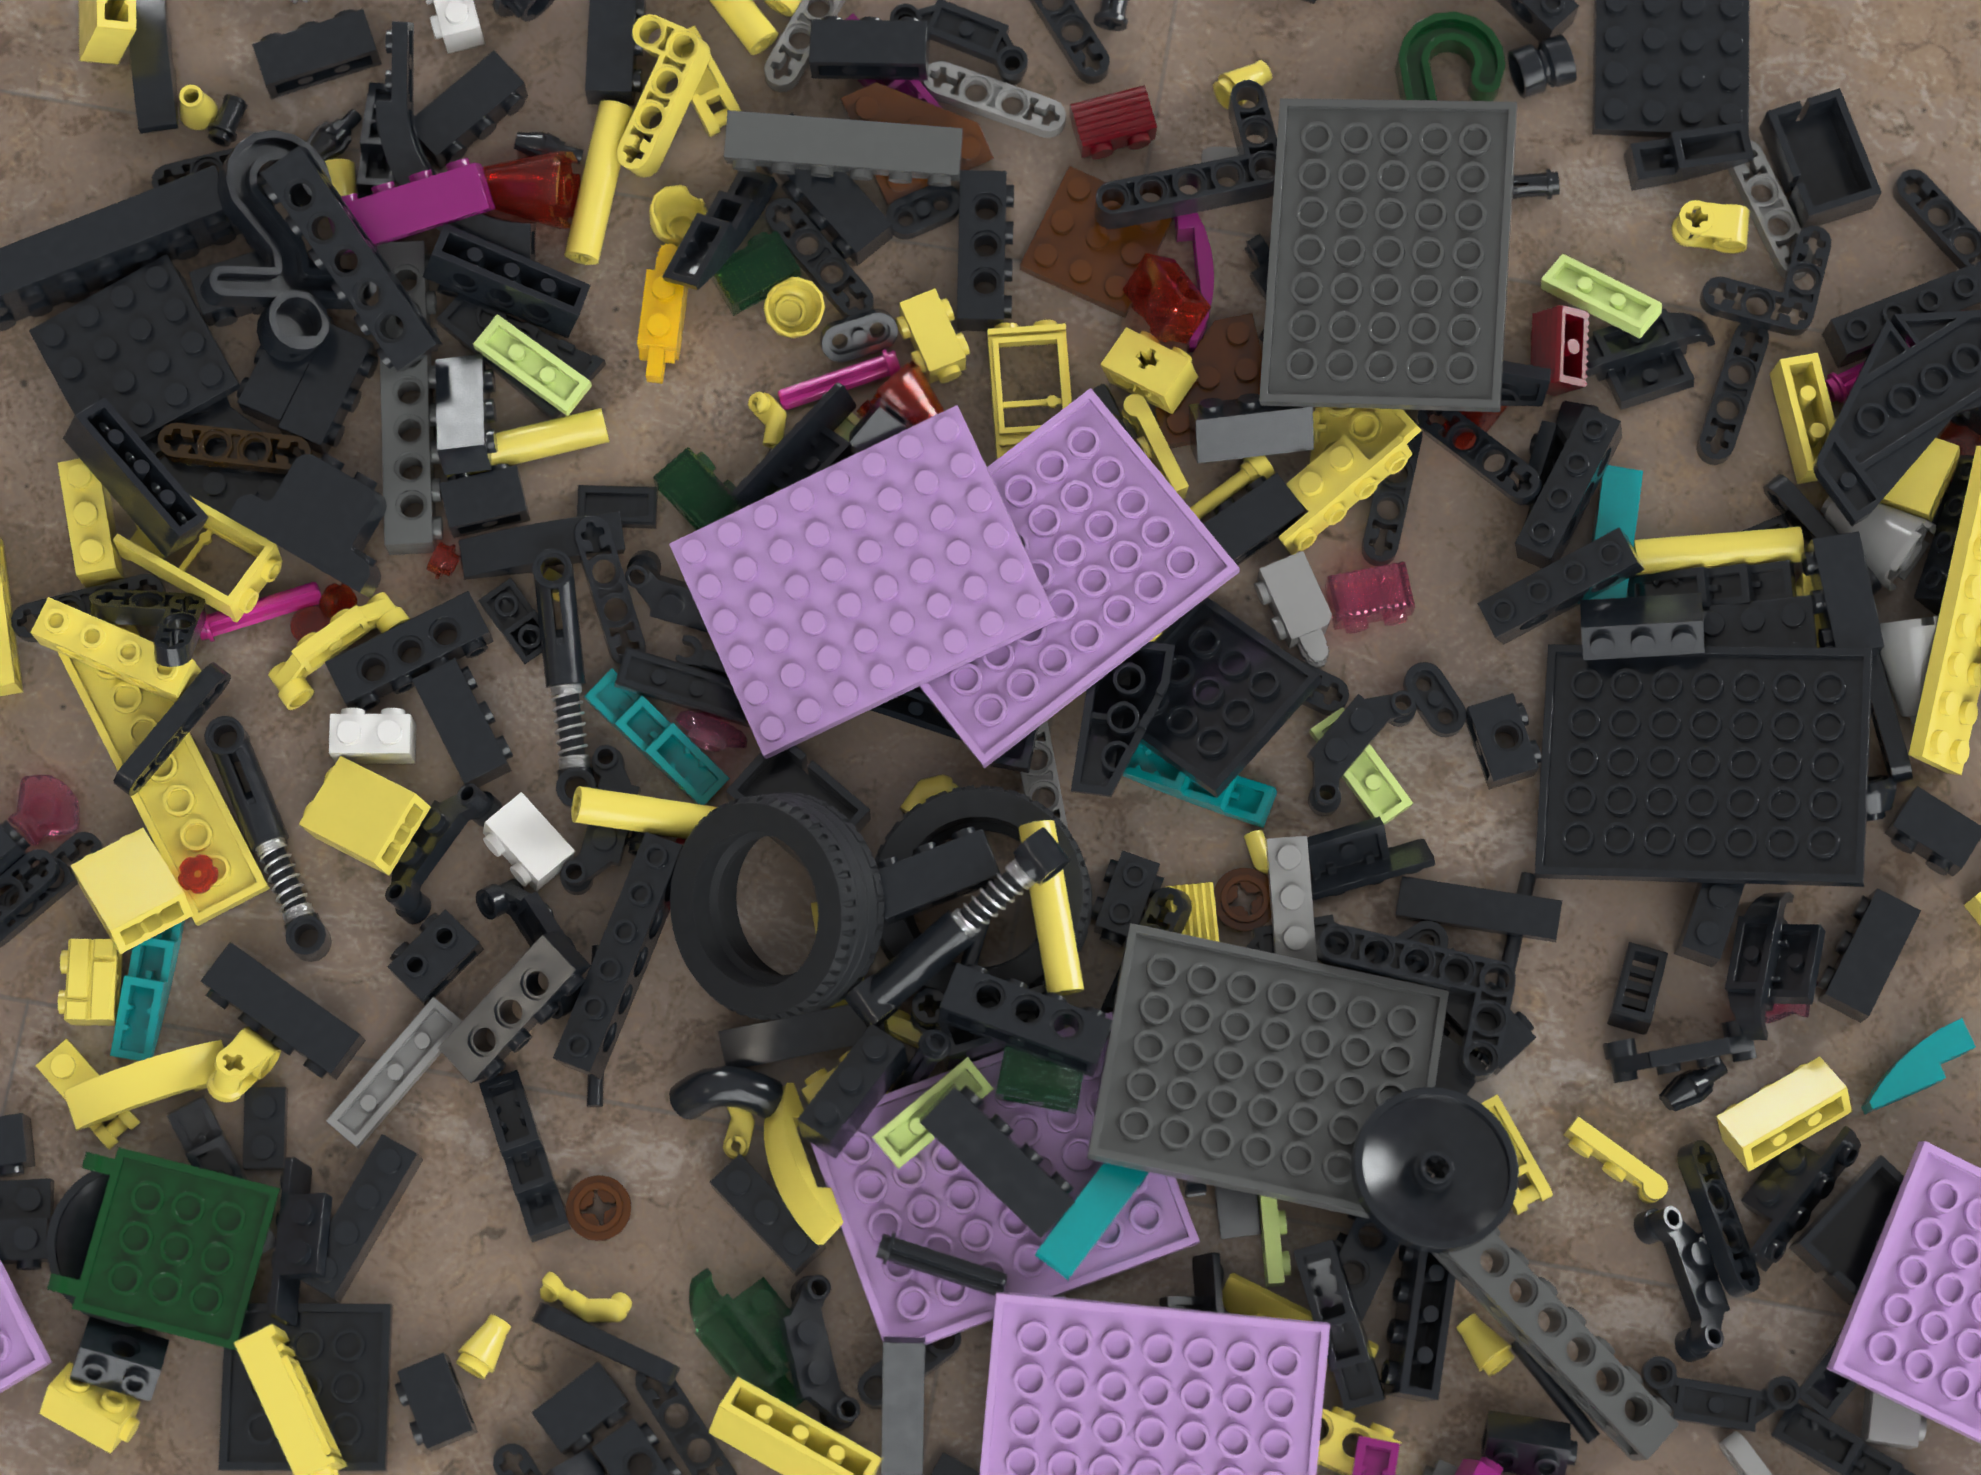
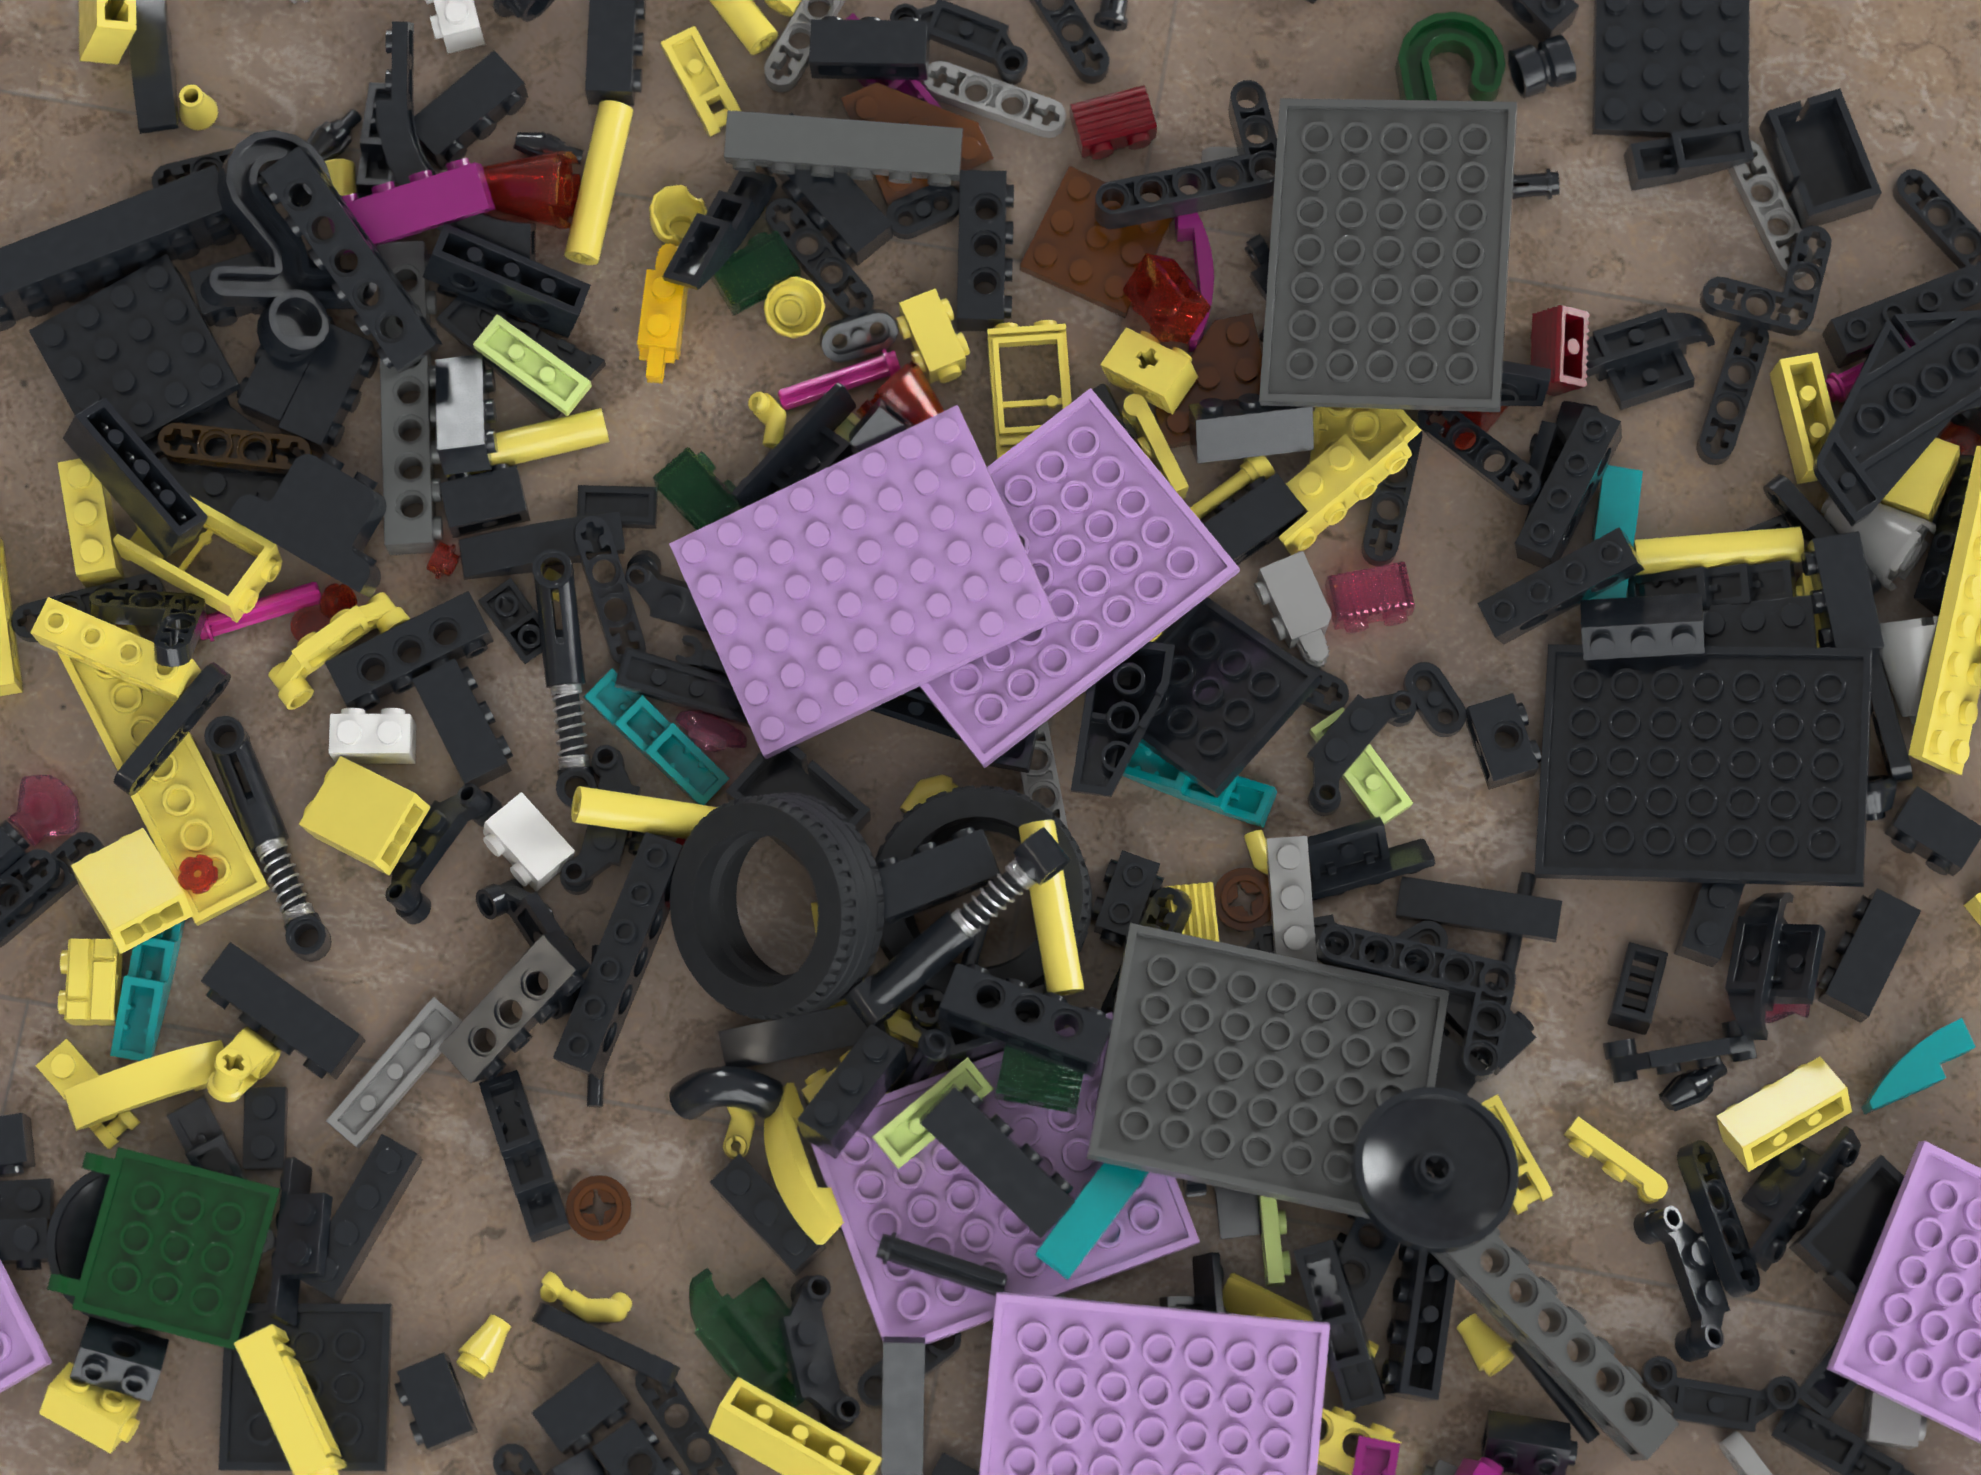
black pin [207,94,248,147] -> none
black brick [252,9,382,100] -> none
black brick [387,909,484,1006] -> none
light yellow beam [617,14,710,178] -> none
light yellow cone [1213,60,1272,109] -> none
yellowish green plate [1541,254,1662,338] -> none
light yellow piece [1671,200,1750,253] -> none

